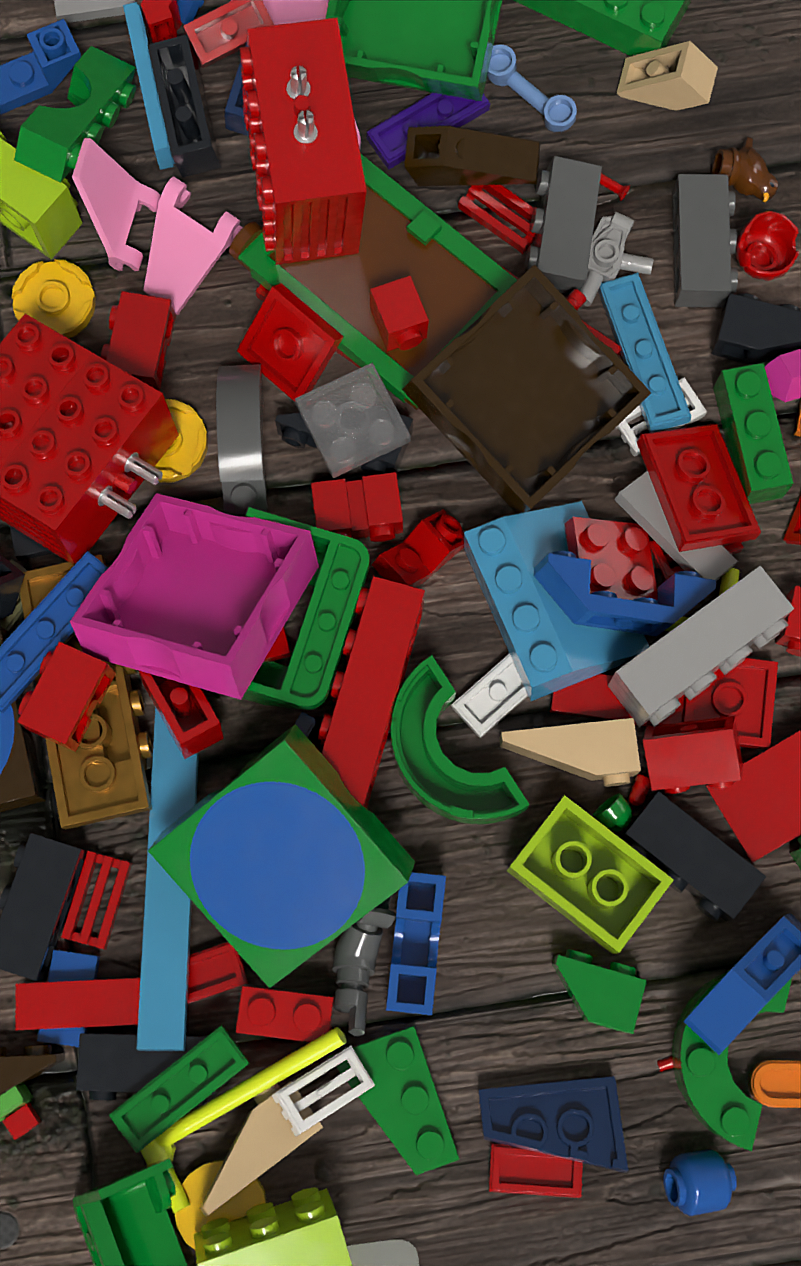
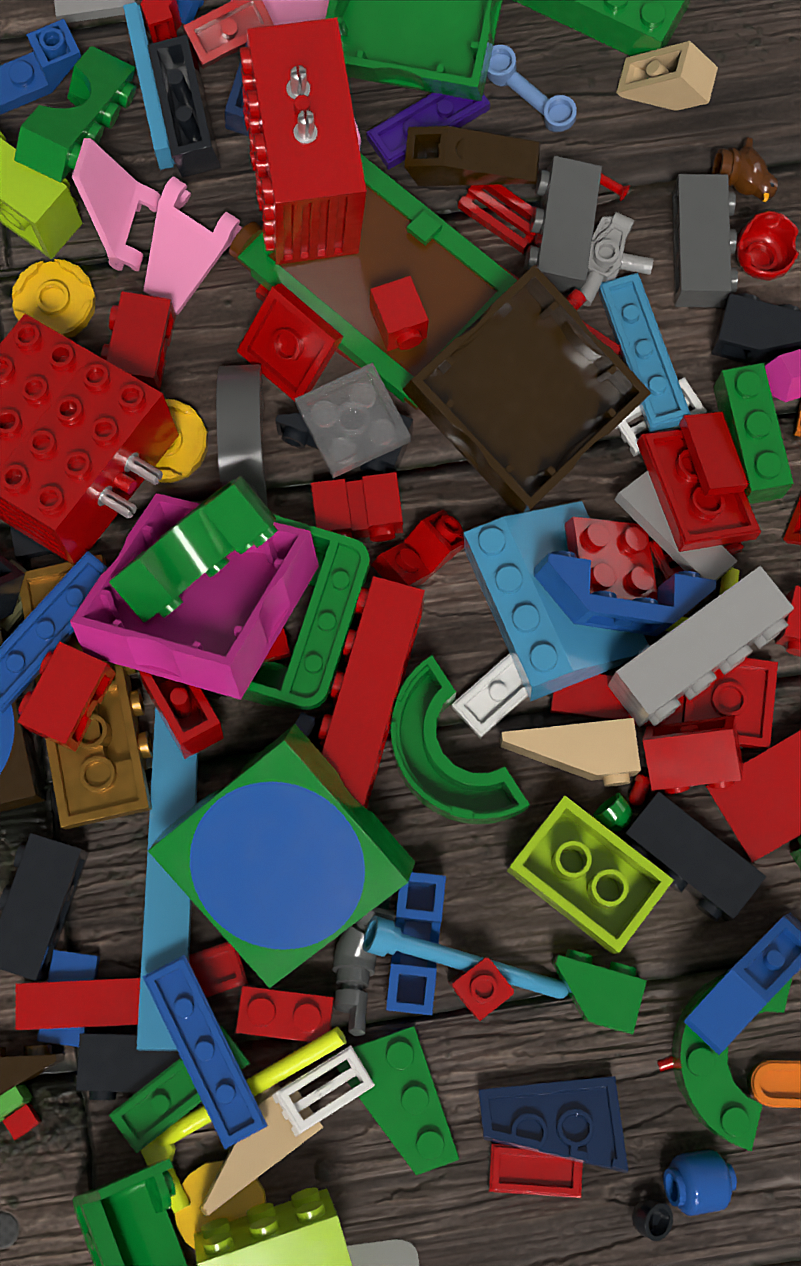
red tile [61,851,132,950] -> none
none -> green brick [109,475,278,623]
none -> blue tile [142,955,268,1149]
none -> dark azure piece [363,916,568,999]
none -> red bracket [447,957,514,1021]
none -> black hinge [631,1199,673,1241]
none -> red tile [679,412,749,496]

